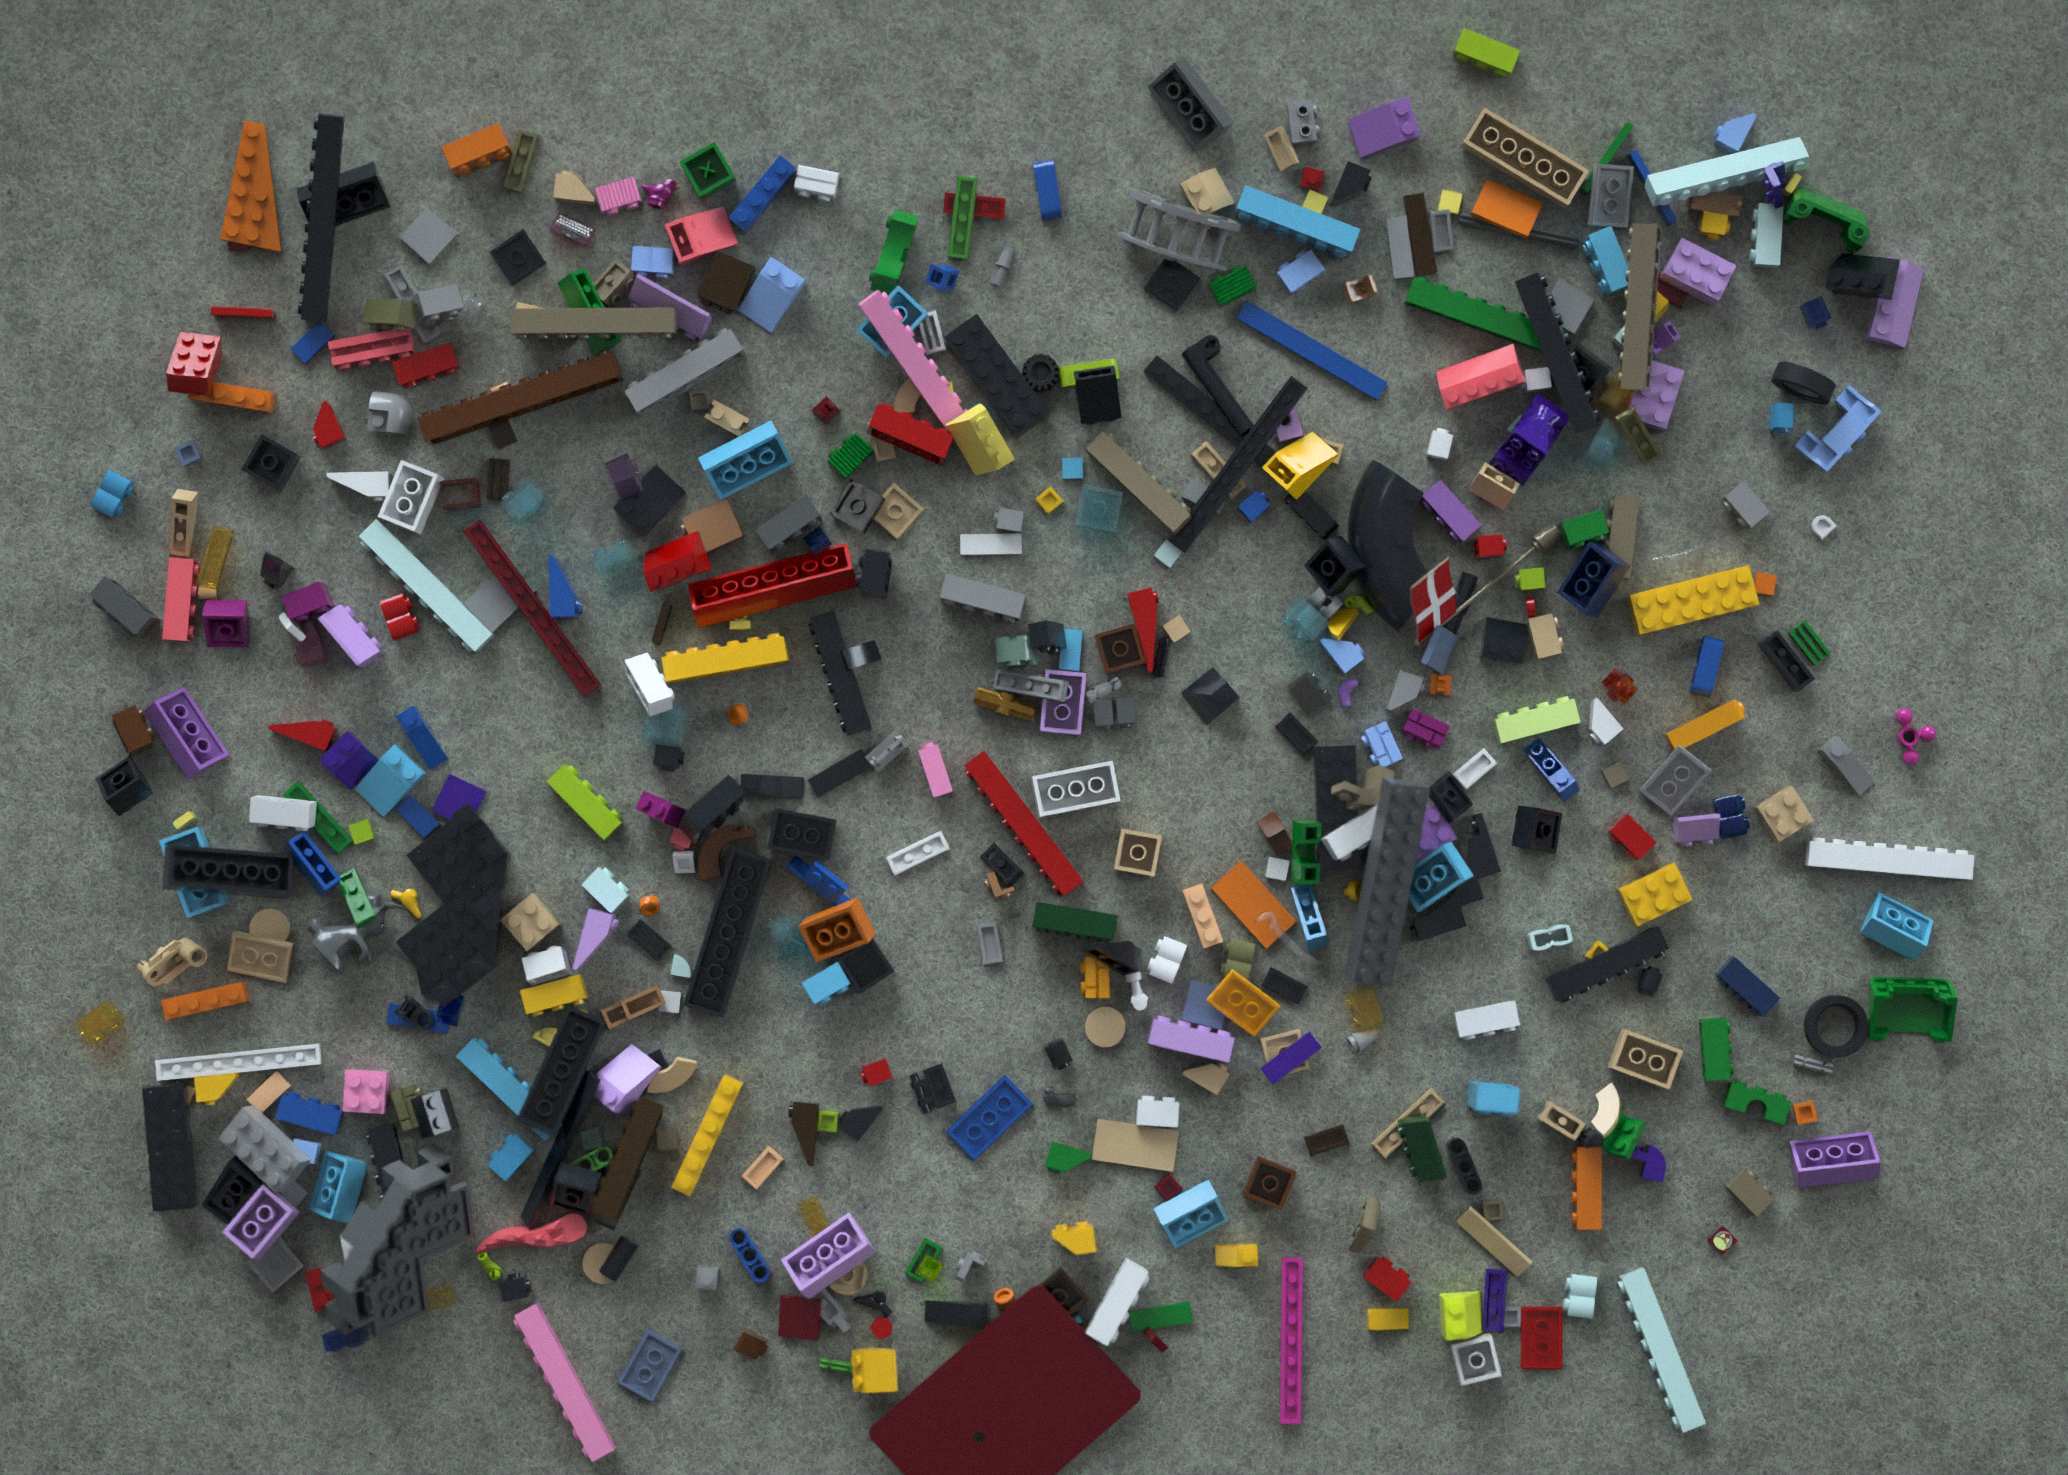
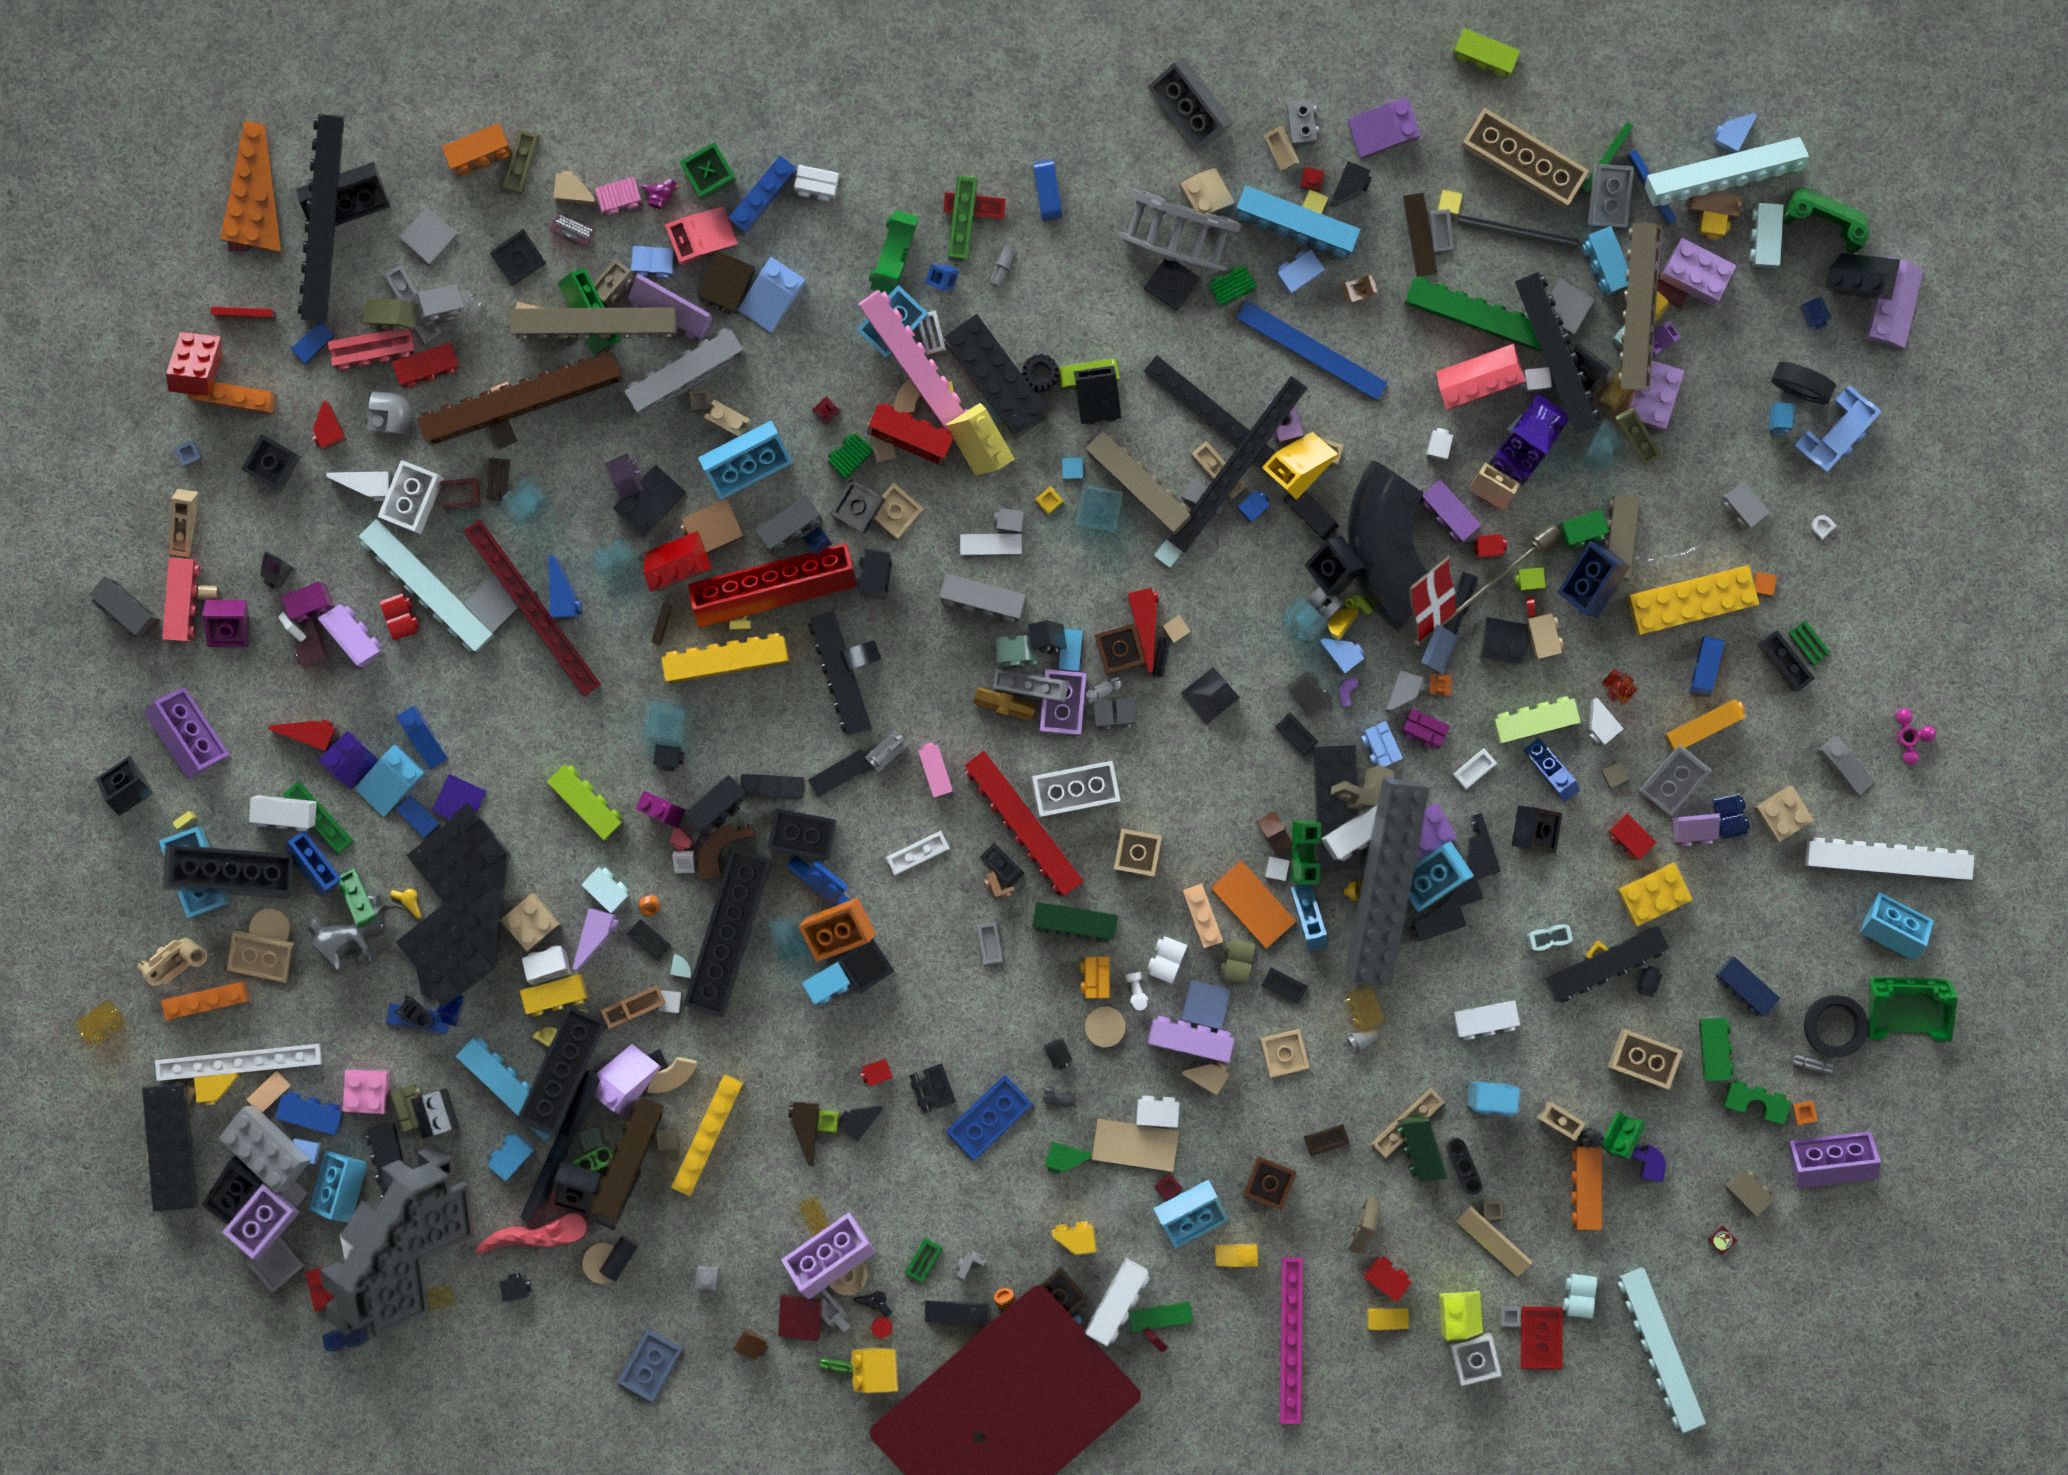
dark azure brick [90,470,134,518] -> none
reddish brown brick [112,705,155,758] -> none
clear yellow plate [196,526,234,590] -> none
lime tile [348,819,375,845] -> none
lime arm [477,1252,502,1281] -> none
bright pink brick [513,1302,616,1462] -> none
white brick [625,653,674,716] -> none
orange tile [727,704,748,726] -> none
blue beam [729,1227,771,1283] -> none
light nougat tile [741,1146,784,1190] -> none
clear neon green brick [916,1254,944,1283] -> none
black slope [1081,941,1142,976] -> none
black axle [1181,335,1254,436] -> none
light orange tile [1206,969,1280,1037] -> none
clear piece [1254,912,1325,966] -> none
dark purple tile [1260,1031,1322,1085] -> none
light grey tile [1386,216,1414,280] -> none
black tile [1429,772,1473,823] -> none
orange tile [1471,179,1543,239] -> none
dark purple tile [1482,1268,1508,1333] -> none
tile [1591,1082,1621,1138] -> none
dark purple bracket [1764,161,1787,209] -> none
light yellow tile [1782,173,1802,197] -> none

